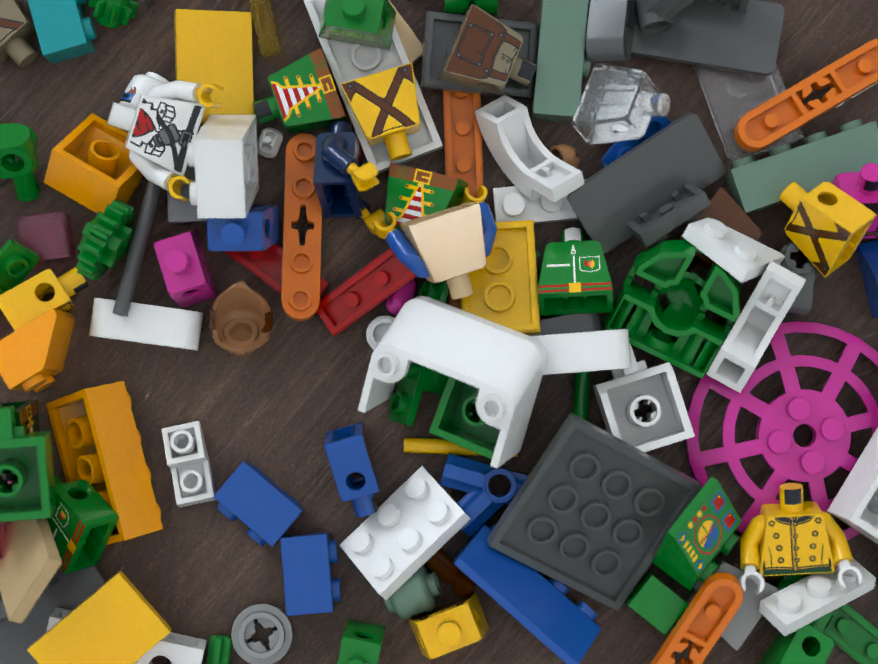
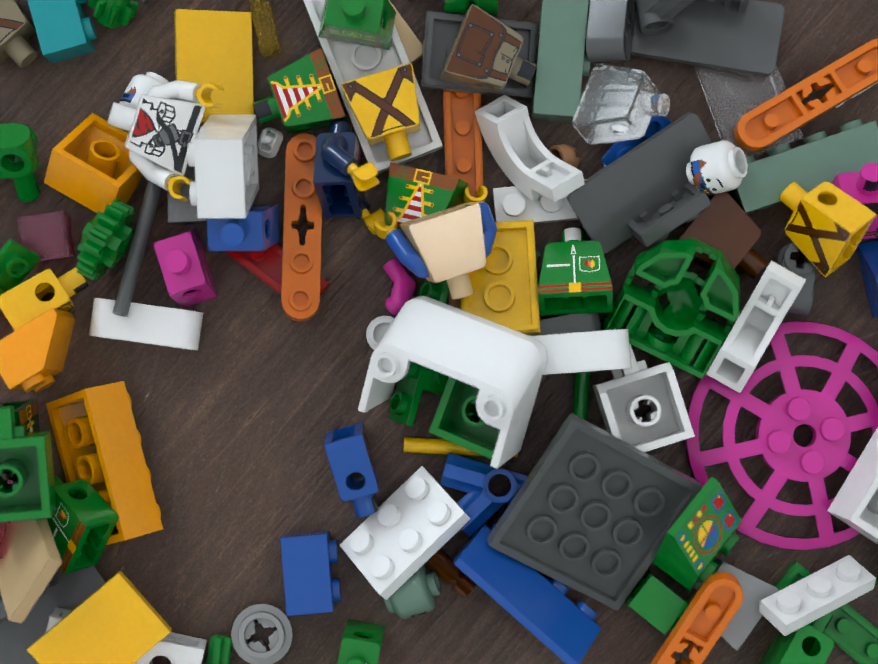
white slope [161,421,216,508] -> none
medium nougat hair [209,281,273,357] -> none
blue brick [213,460,306,547] -> none
red tile [317,248,417,337] -> none
yellow torso [408,592,490,660] -> none
white wing [682,217,785,283] -> none
yellow torso [738,483,862,595] -> none
none -> white head [686,140,748,195]

